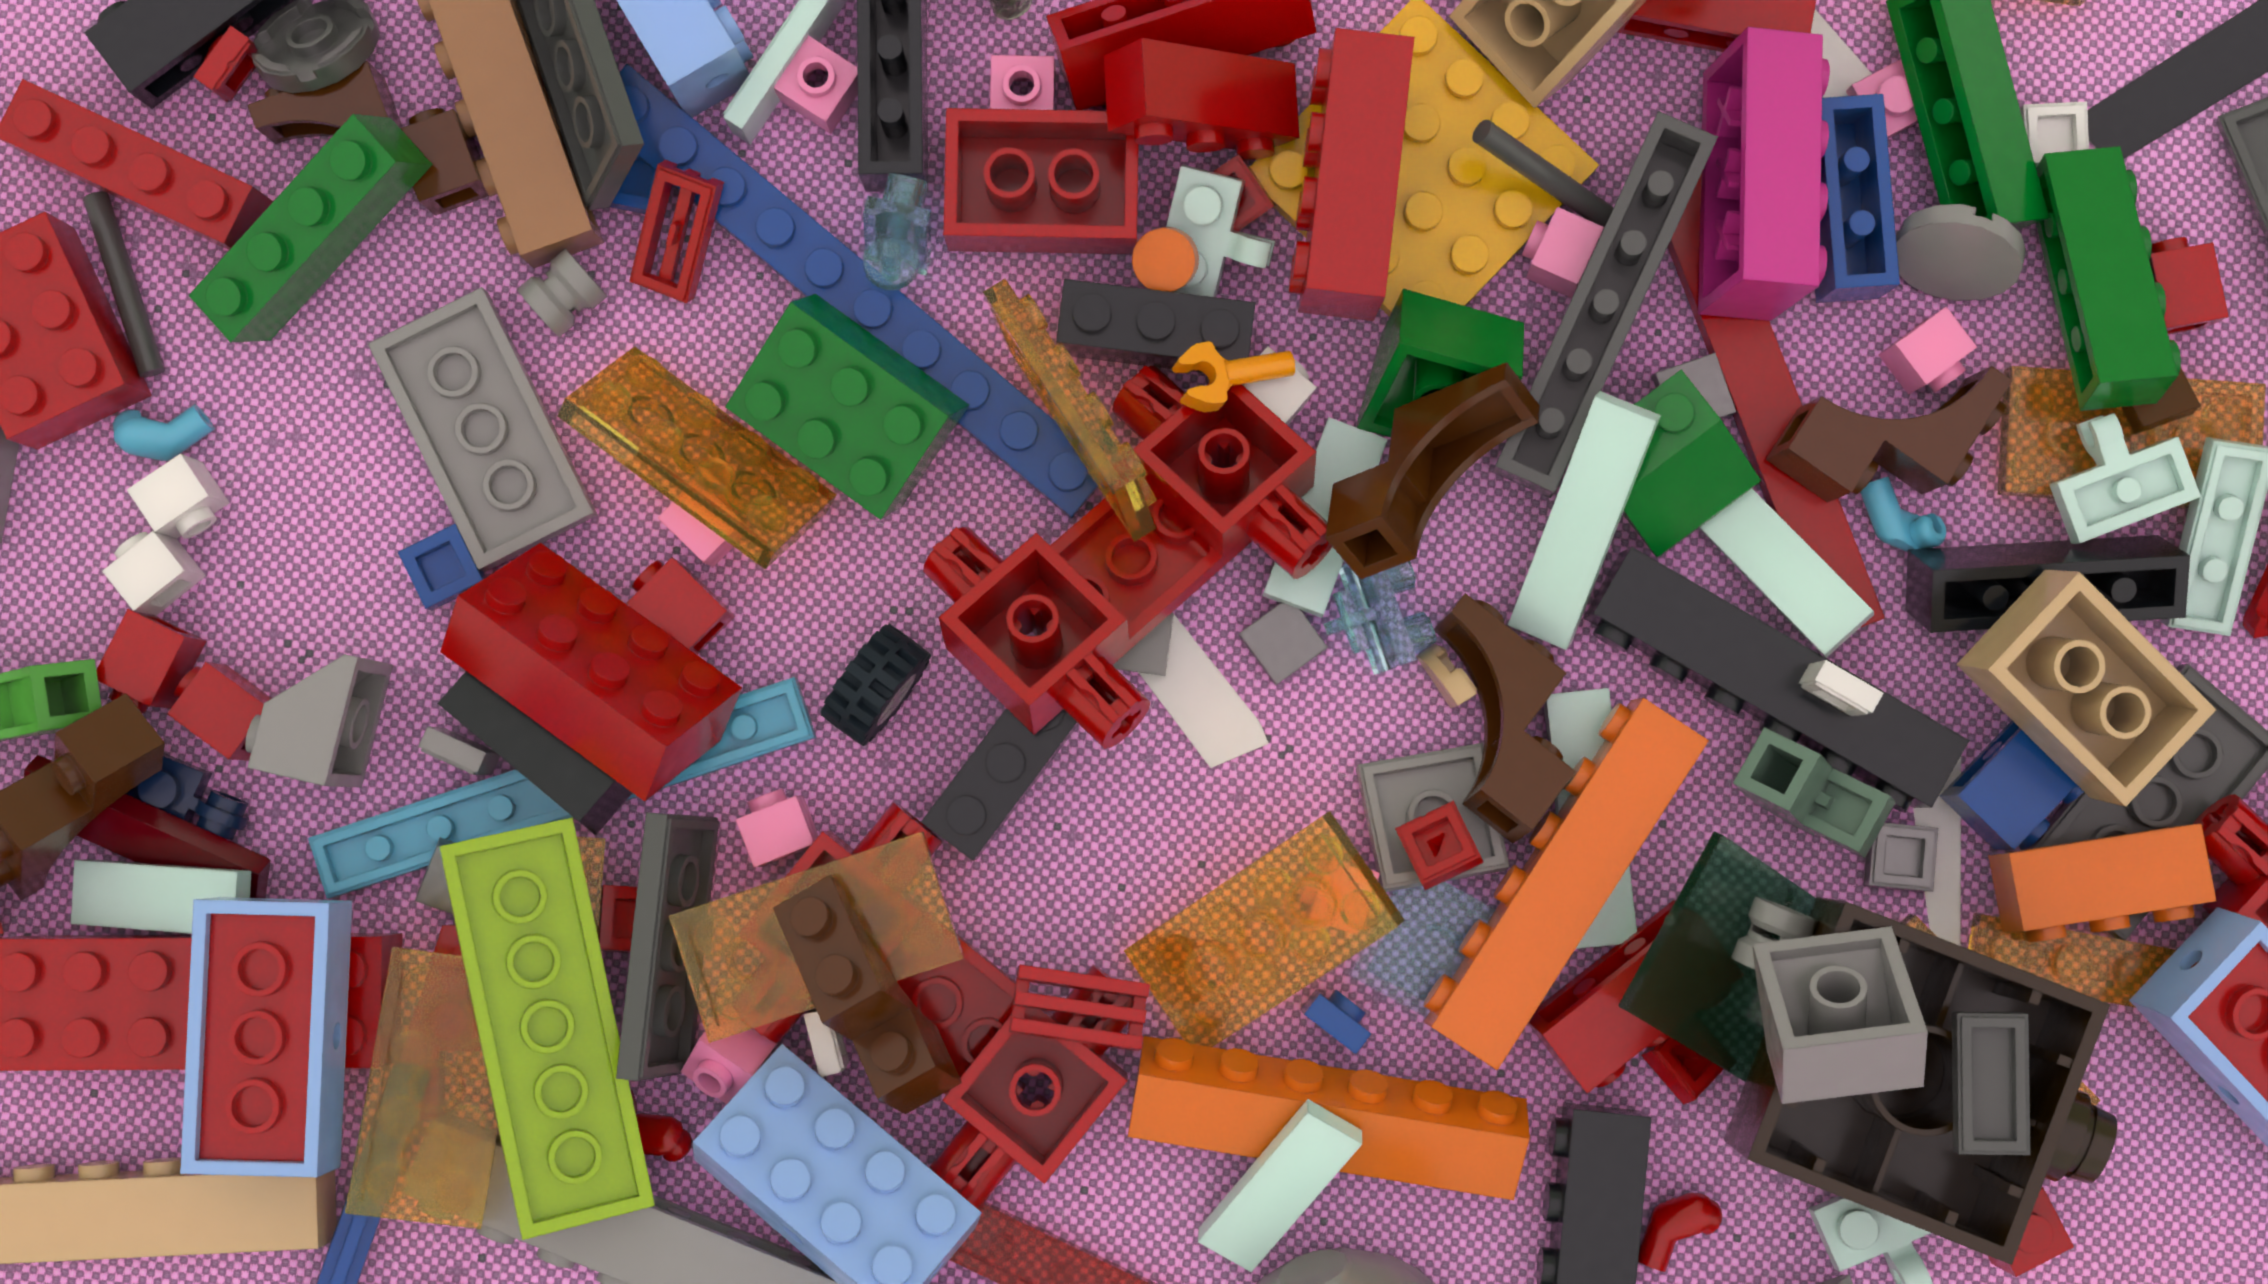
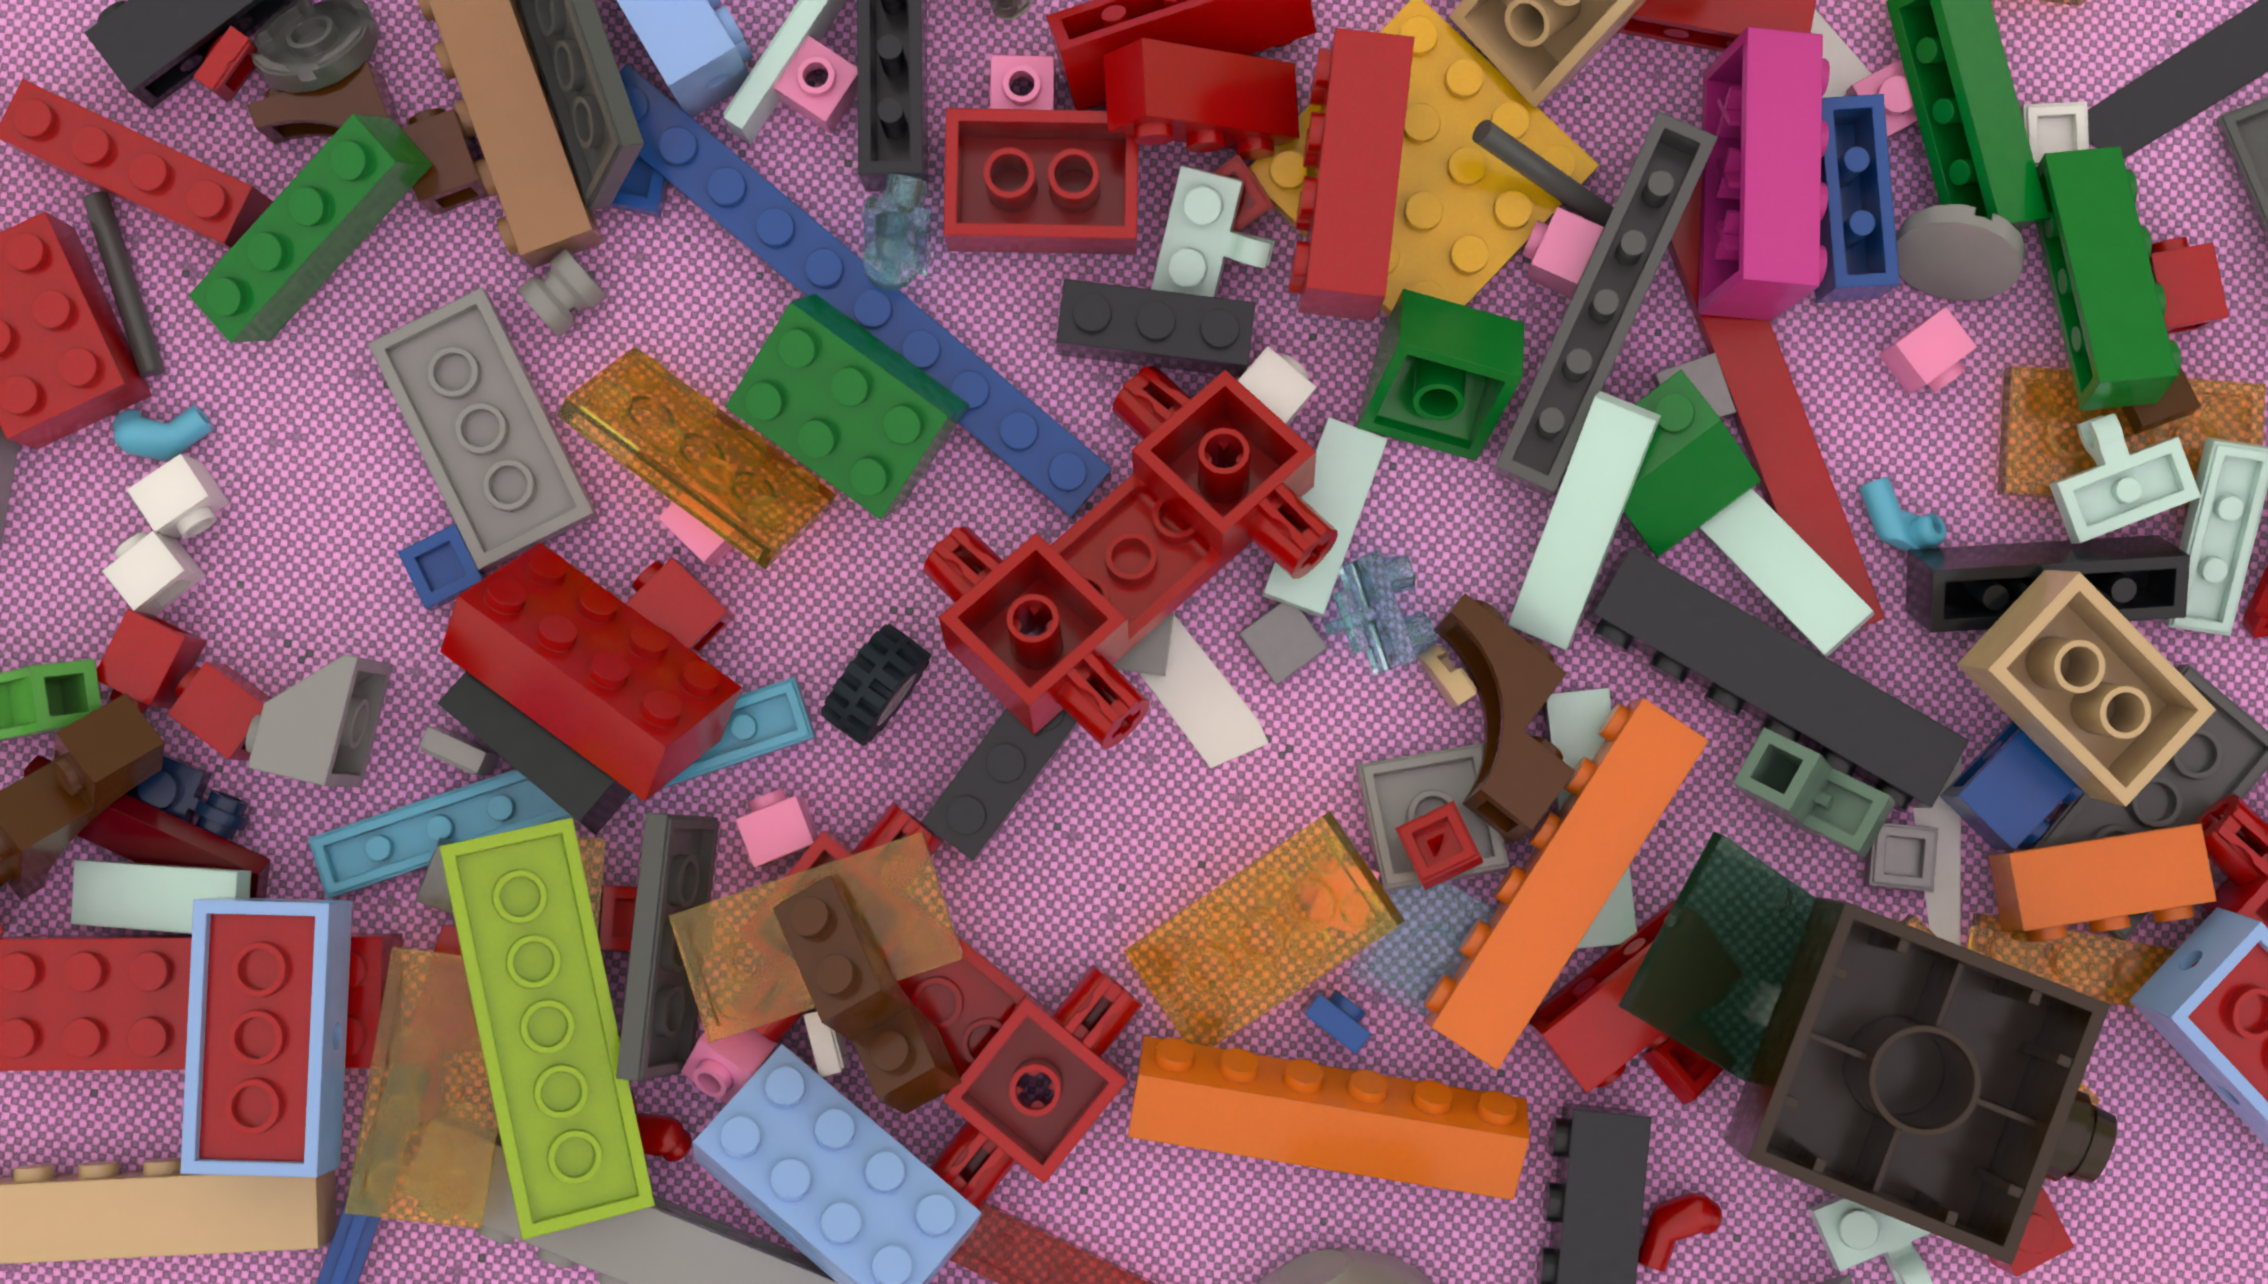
red tile [629,160,724,304] -> none
clear yellow plate [983,279,1156,542] -> none
red tile [1009,964,1150,1051] -> none
orange tile [1132,227,1199,292] -> none
light orange bar [1172,341,1295,412] -> none
light aqua tile [1198,1099,1362,1272] -> none
reddish brown arch [1325,362,1540,580] -> none
light grey wheel [1731,896,1818,969] -> none
light grey slope [1753,926,1928,1104] -> none
reddish brown arch [1766,366,2013,503] -> none
white tile [1799,660,1884,716] -> none
dark grey tile [1952,1011,2030,1155] -> none

